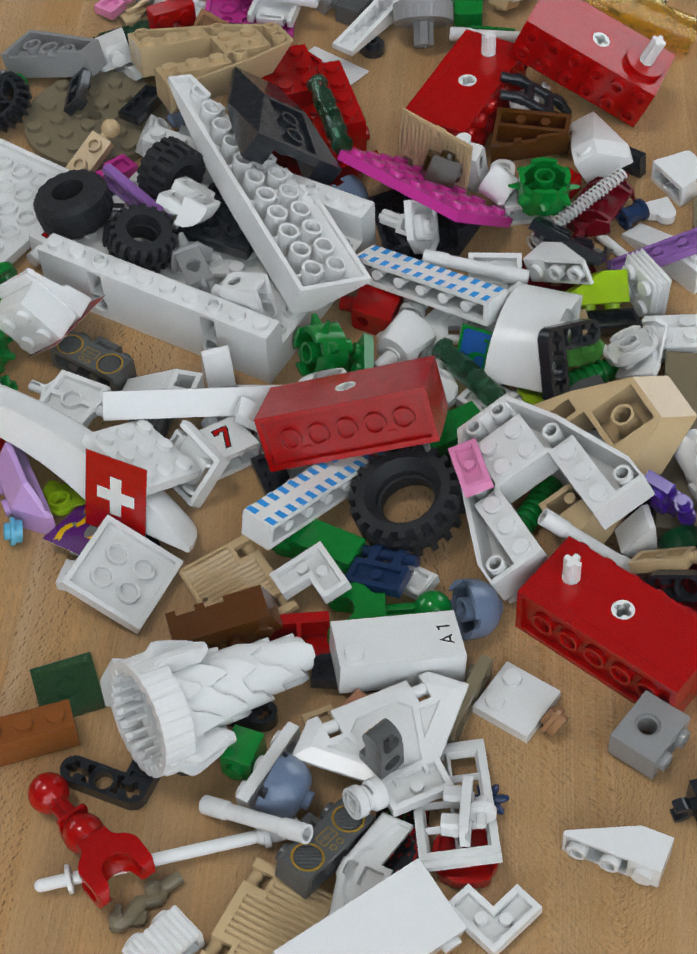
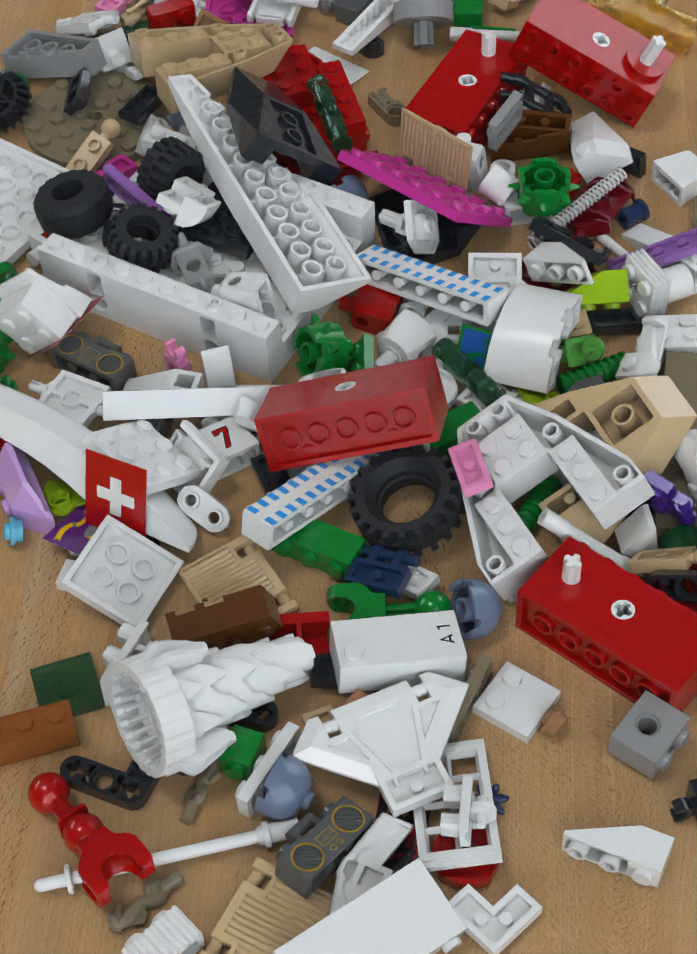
white piece [199,795,314,844] -> none
white plate [269,541,352,604] -> none
white wheel [342,776,389,820] -> none
dark grey leg [359,718,404,780] -> none
dark brown brick [420,149,463,188] -> none
white piece [422,248,530,284] -> none
black beam [537,319,601,401] -> none
white tile [603,325,658,367] -> none
white tile [646,197,676,225] -> none
none -> white plate [55,10,120,37]
none -> white hips [102,619,153,666]
none -> bright pink plate [164,338,192,371]
none -> white plate [177,485,232,532]
none -> dark tan animal [179,758,222,825]
none -> dark tan piece [368,87,406,127]
none -> light grey plate [486,90,523,152]
none -> white piece [663,263,694,304]

